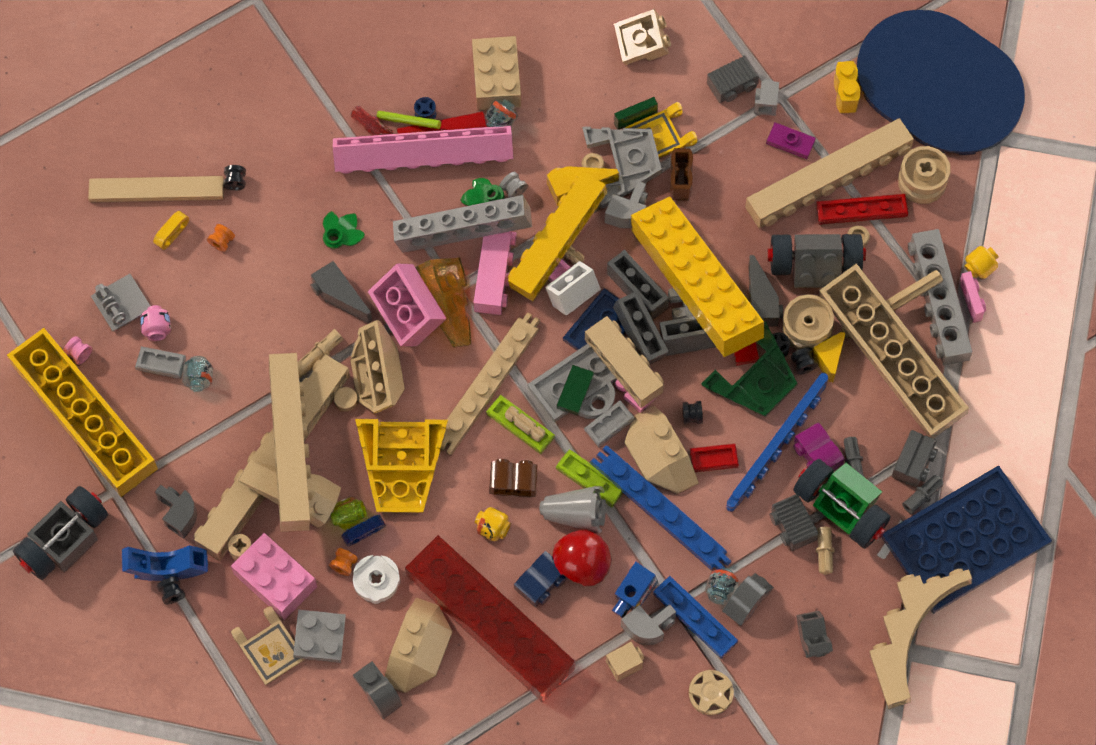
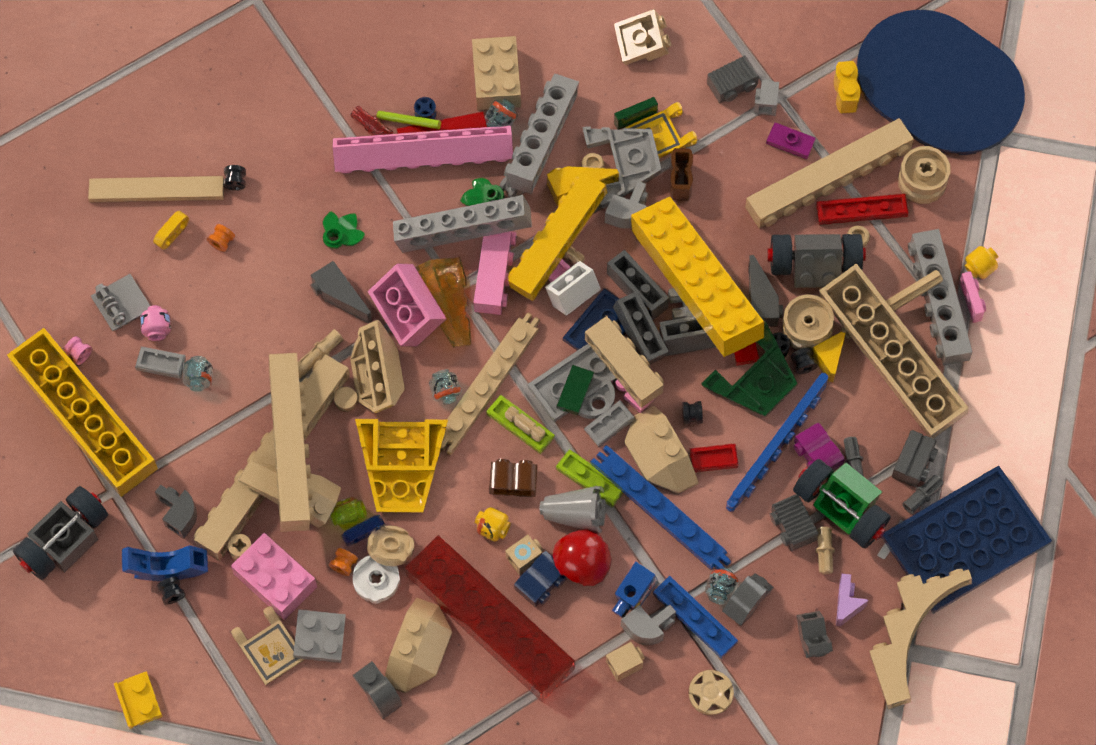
none -> yellow plate [114,671,163,729]
none -> tan tile [367,526,414,566]
none -> clear light blue head [428,369,462,405]
none -> light grey brick [504,73,579,194]
none -> tan brick [505,535,543,576]
none -> lavender slope [836,574,868,626]

